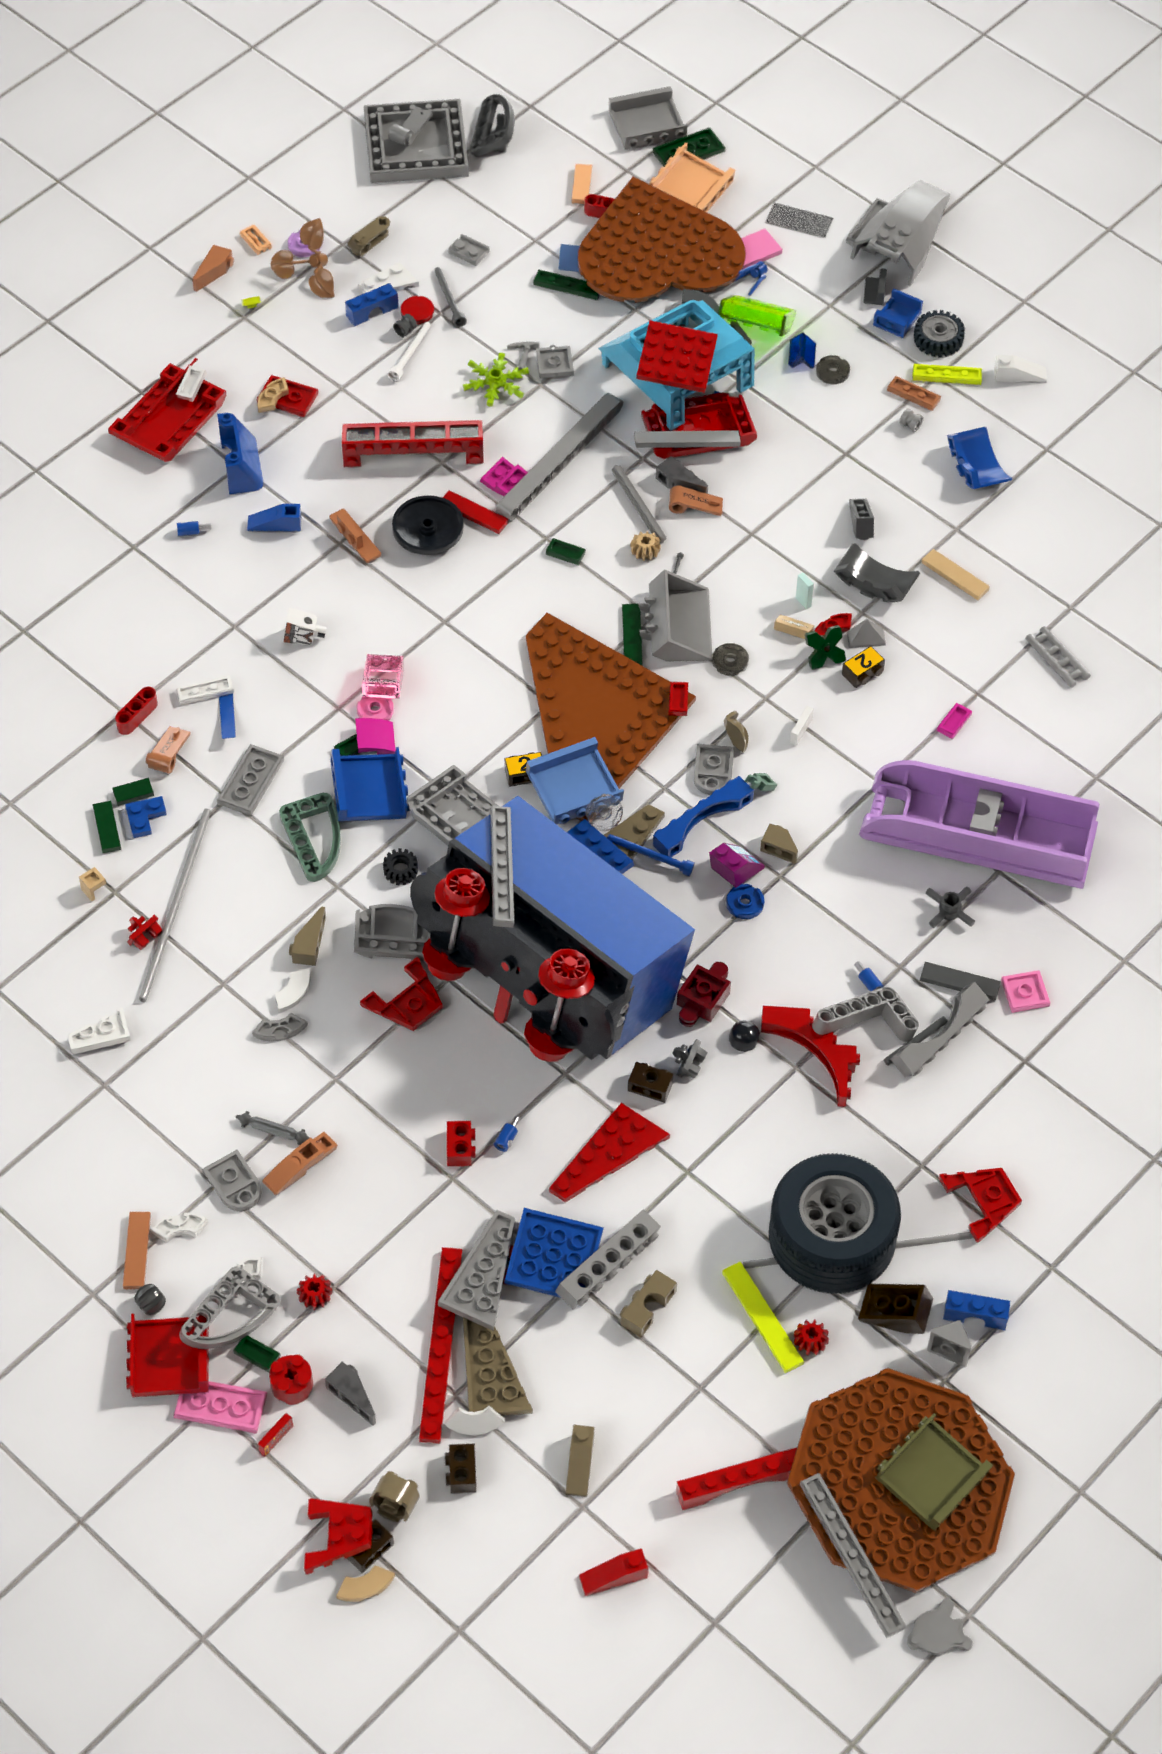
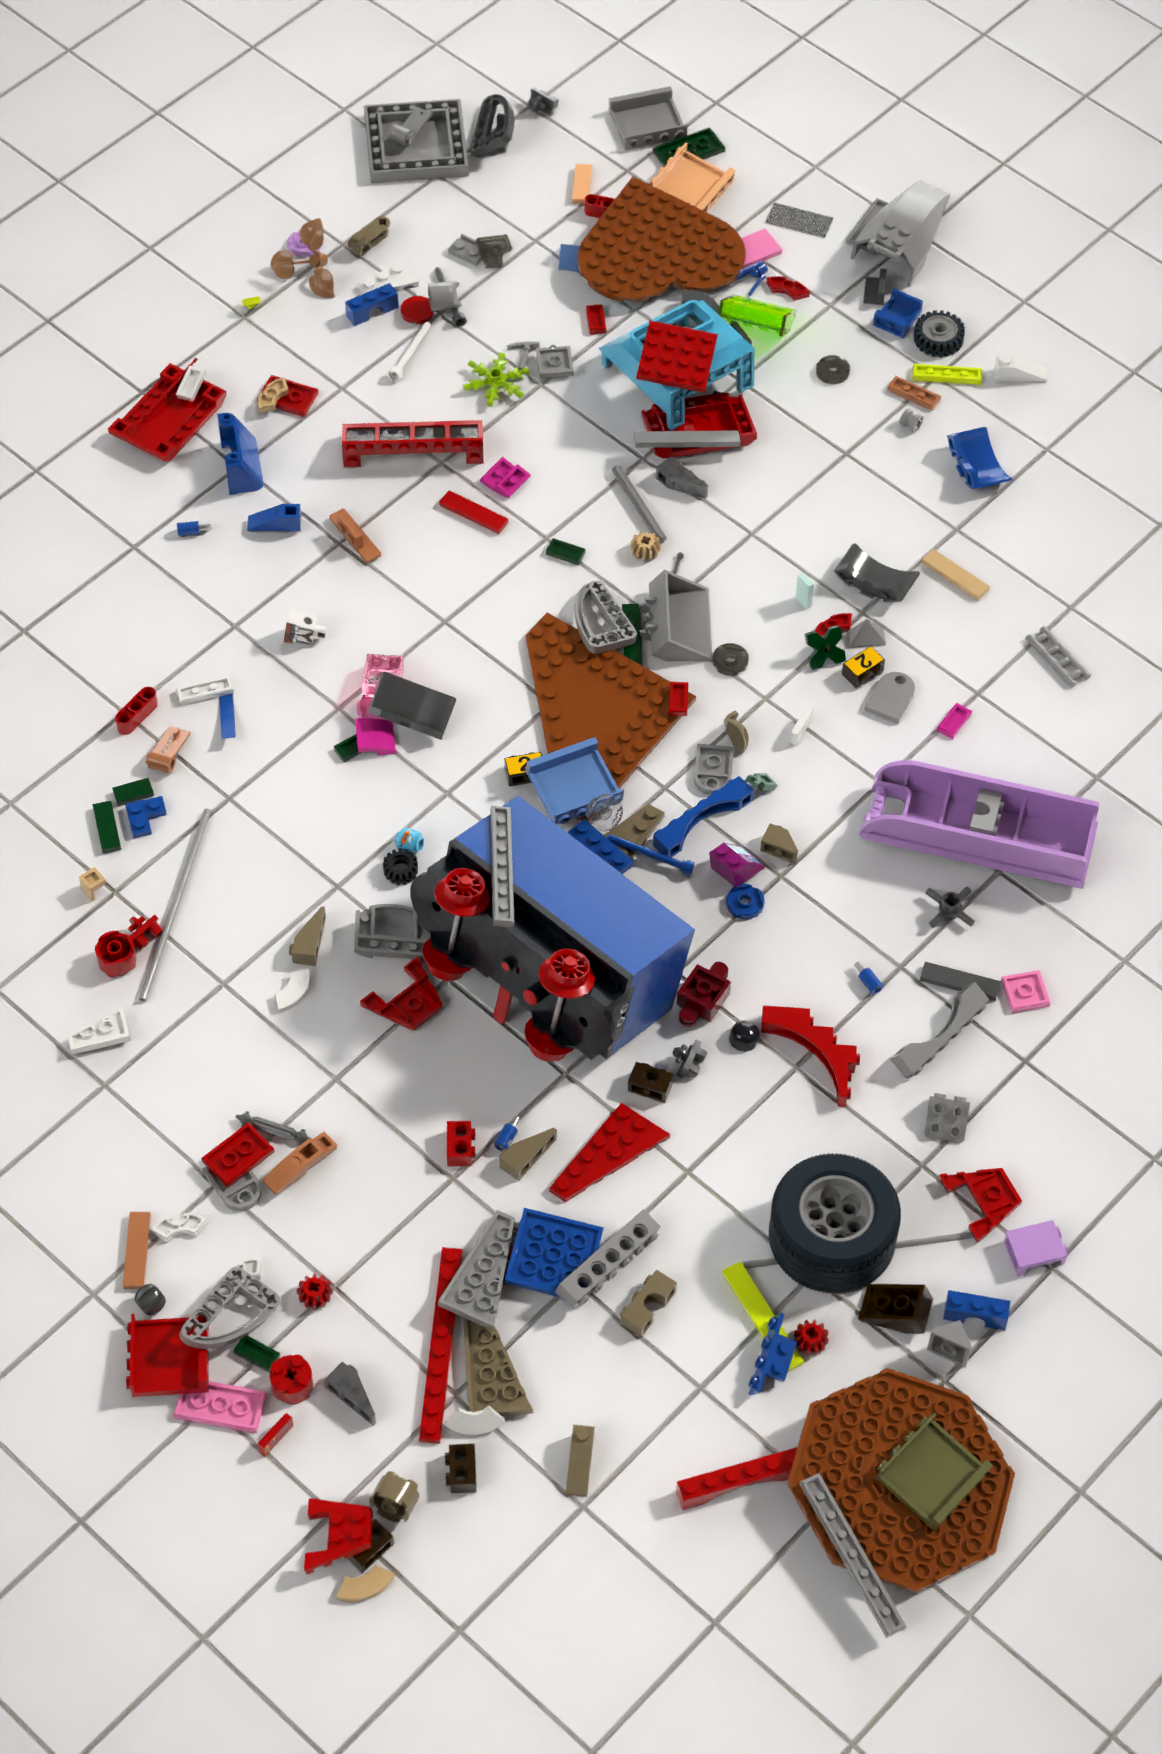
nougat slope [192,245,234,291] -> none
light grey tile [217,744,284,816] -> none
light nougat tile [240,225,272,255] -> none
light grey tile [252,1013,308,1041] -> none
sand green beam [279,792,341,882] -> none
blue panel [330,747,410,821] -> none
black dish [392,495,464,555] -> none
dark grey wheel [393,314,417,337] -> none
light grey slope [407,765,498,845] -> none
light grey beam [496,393,623,521] -> none
dark green tile [533,269,600,300] -> none
red slope [579,1548,648,1596] -> none
nougat door [669,486,723,516] -> none
tan slope [774,615,814,639] -> none
clear blue panel [788,332,816,369] -> none
light grey beam [812,987,919,1042] -> none
dark grey slope [849,498,874,540] -> none
dark grey bar [884,1016,947,1065] -> none
light grey tile [907,1598,972,1655] -> none
none -> red brick [95,931,137,978]
none -> red tile [201,1122,275,1188]
none -> dark grey panel [368,671,456,740]
none -> medium azure head [394,828,424,855]
none -> light grey piece [428,281,462,311]
none -> clear smoke tile [476,234,512,269]
none -> dark tan slope [499,1127,557,1181]
none -> dark grey hips [528,88,559,116]
none -> light grey beam [575,580,637,654]
none -> red tile [586,304,607,334]
none -> blue bracket [748,1313,797,1395]
none -> red tile [766,276,810,301]
none -> light grey tile [864,672,915,724]
none -> light grey bracket [924,1093,970,1142]
none -> lavender panel [1004,1220,1068,1276]

